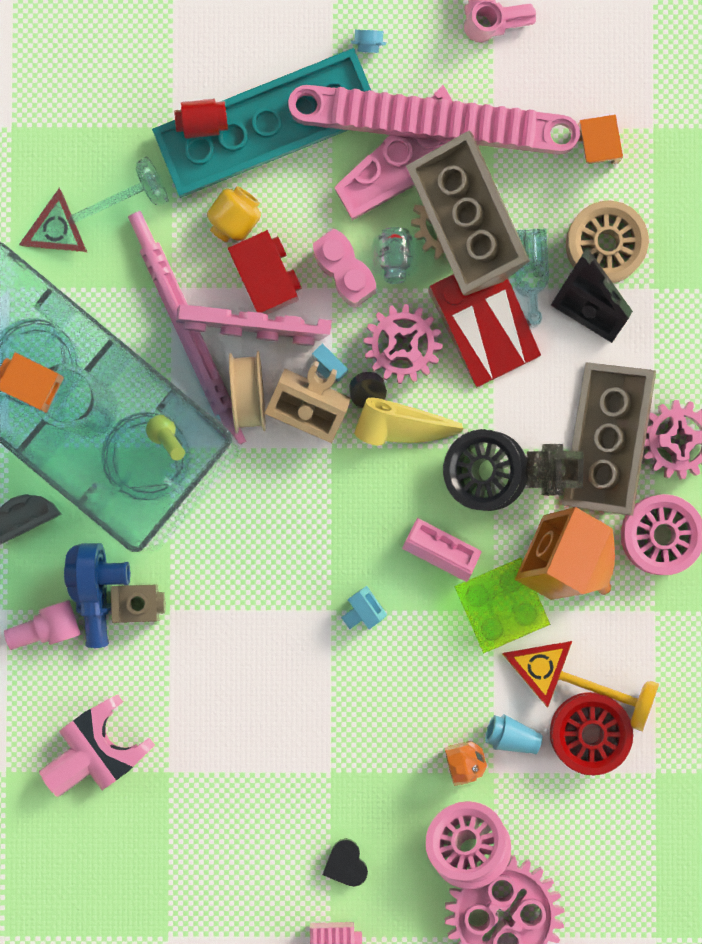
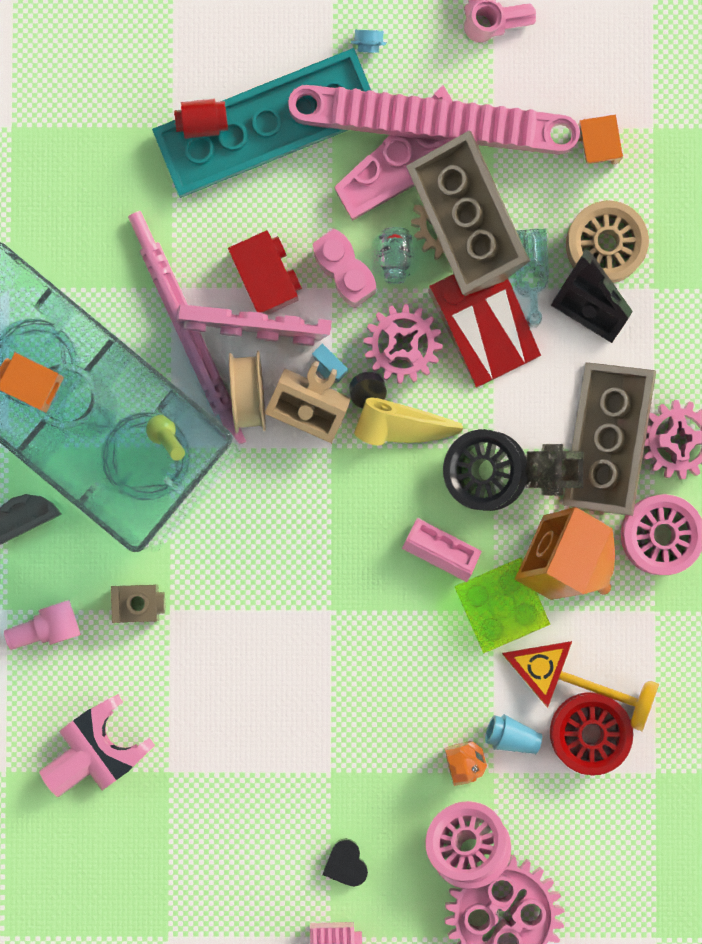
clear light blue piece [19,156,169,253] -> none
blue pin [64,543,131,648] -> none
yellow head [207,186,261,242] -> none
medium azure tile [341,585,387,630] -> none

